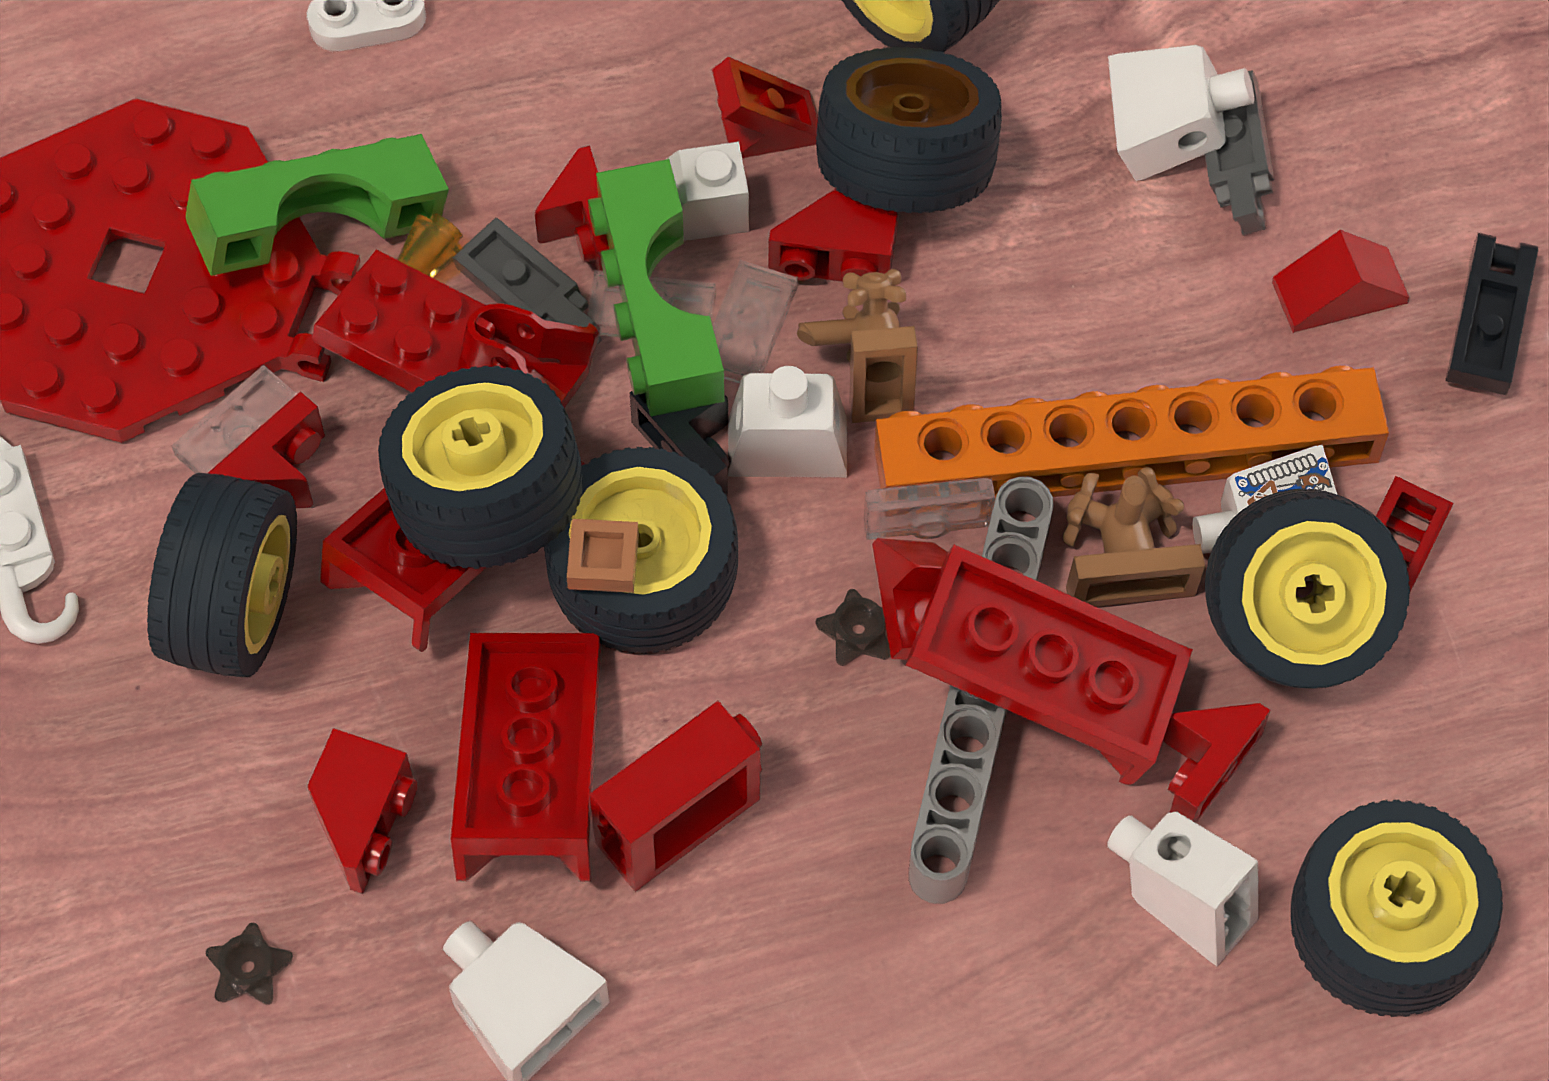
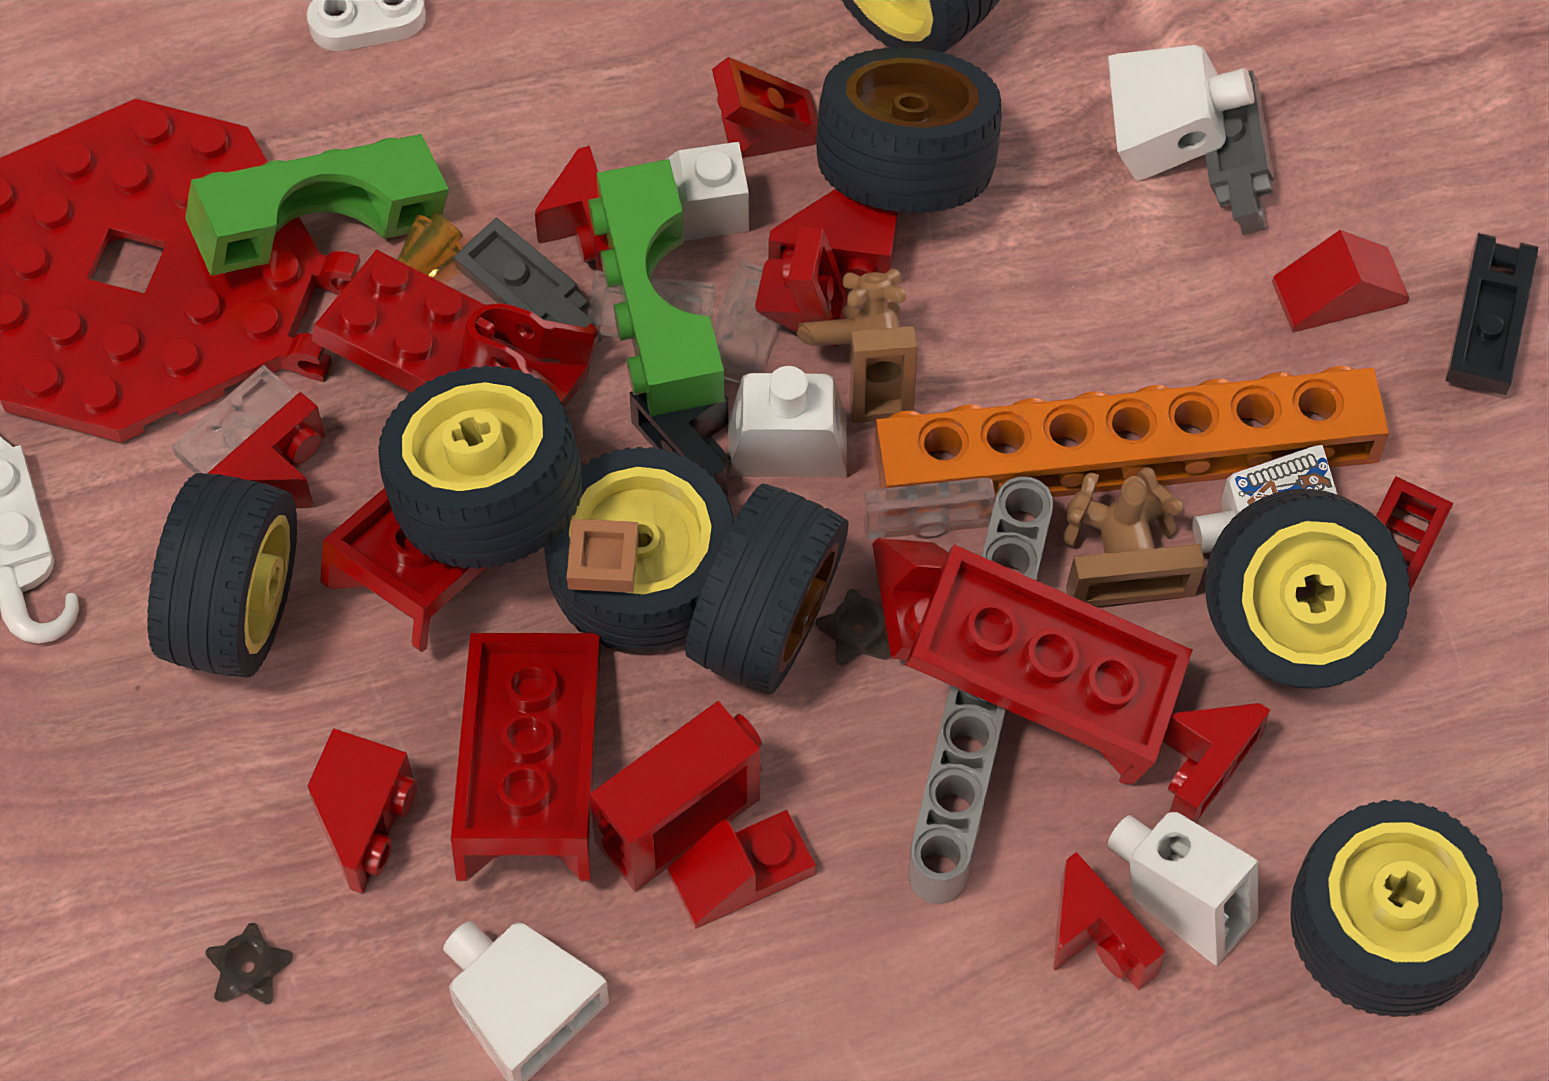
none -> red slope [667,809,816,929]
none -> black wheel [685,483,849,694]
none -> red slope [755,227,848,347]
none -> red slope [1053,852,1166,990]

